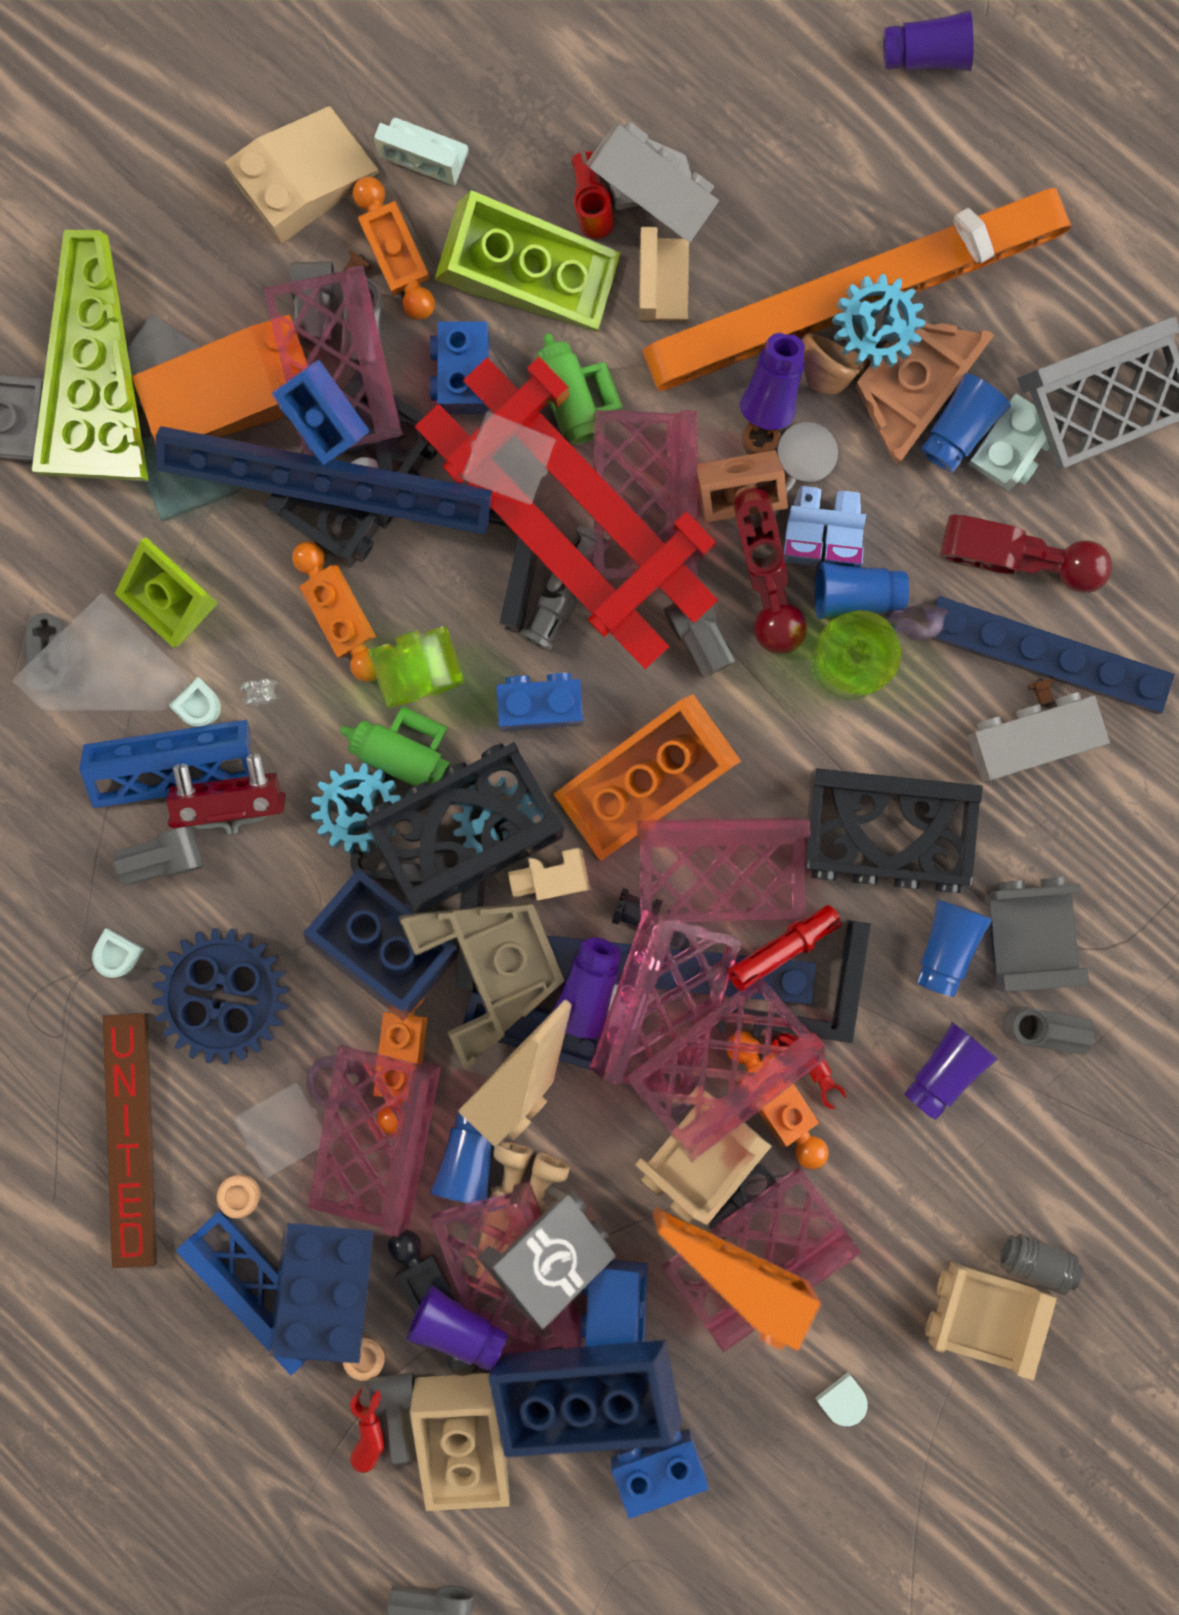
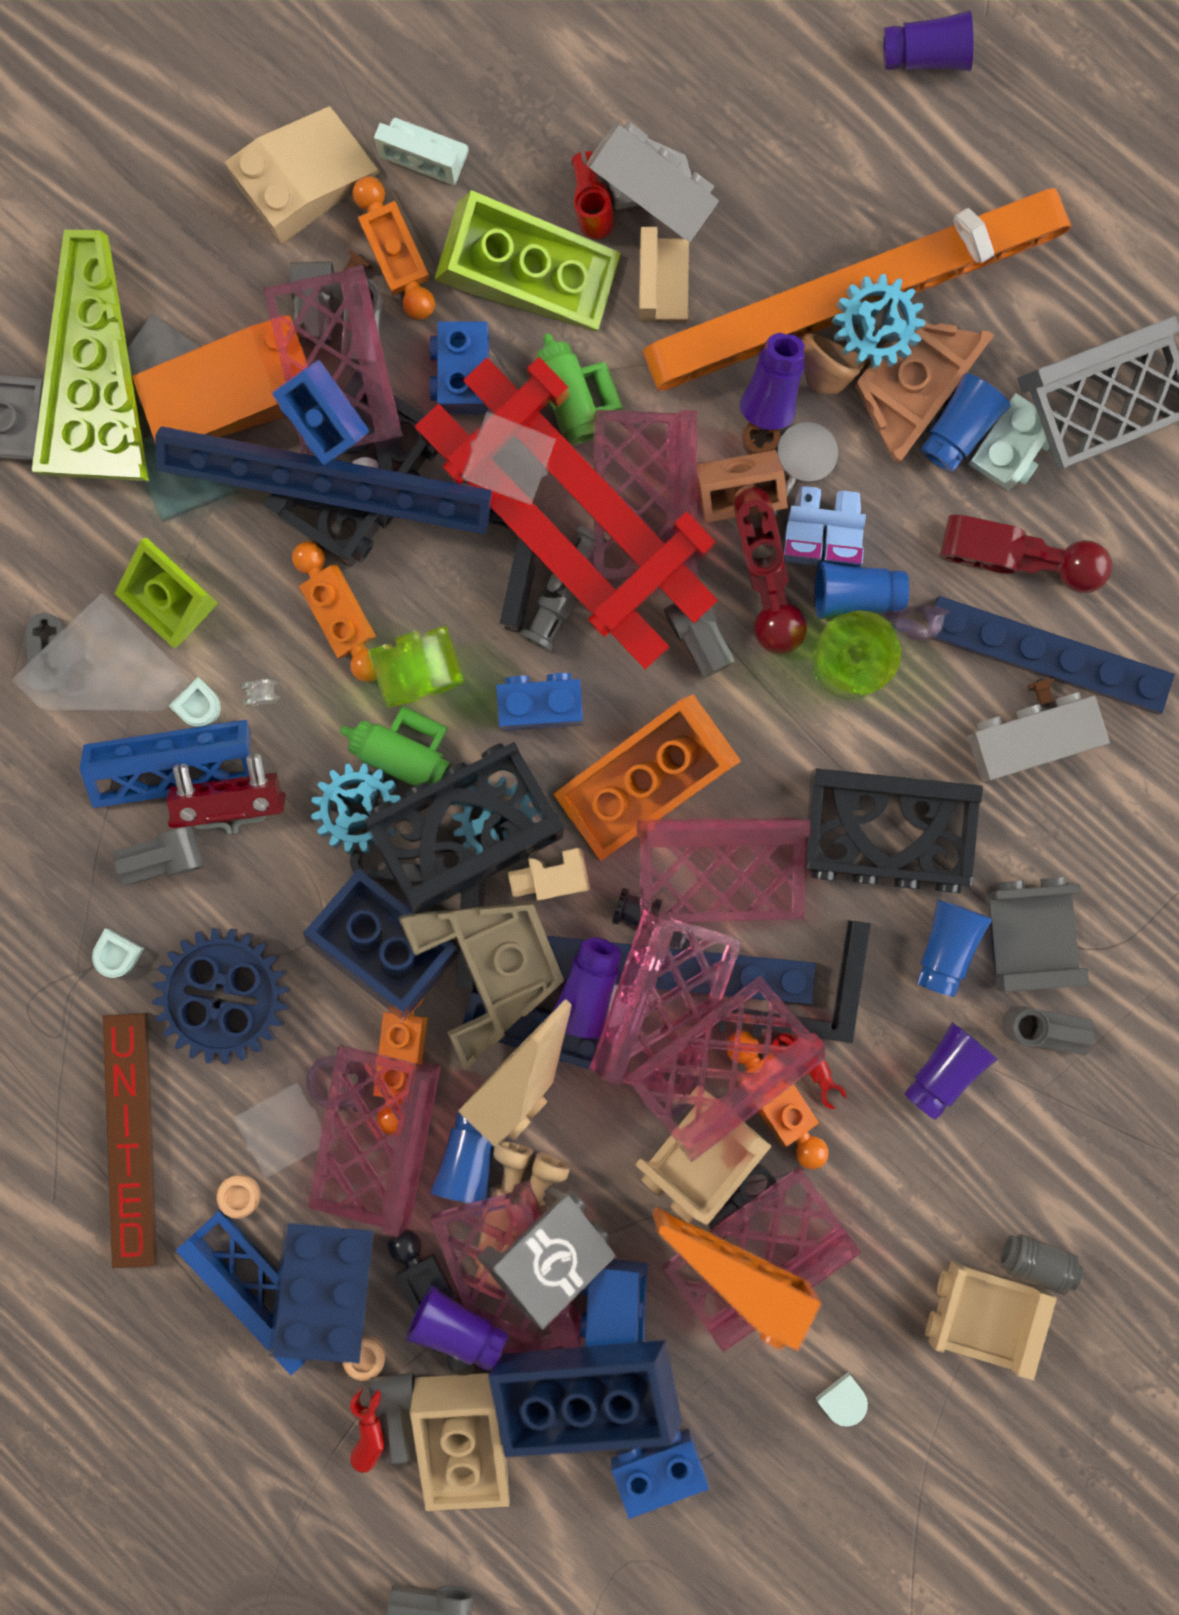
red pin [727,905,842,991] -> none

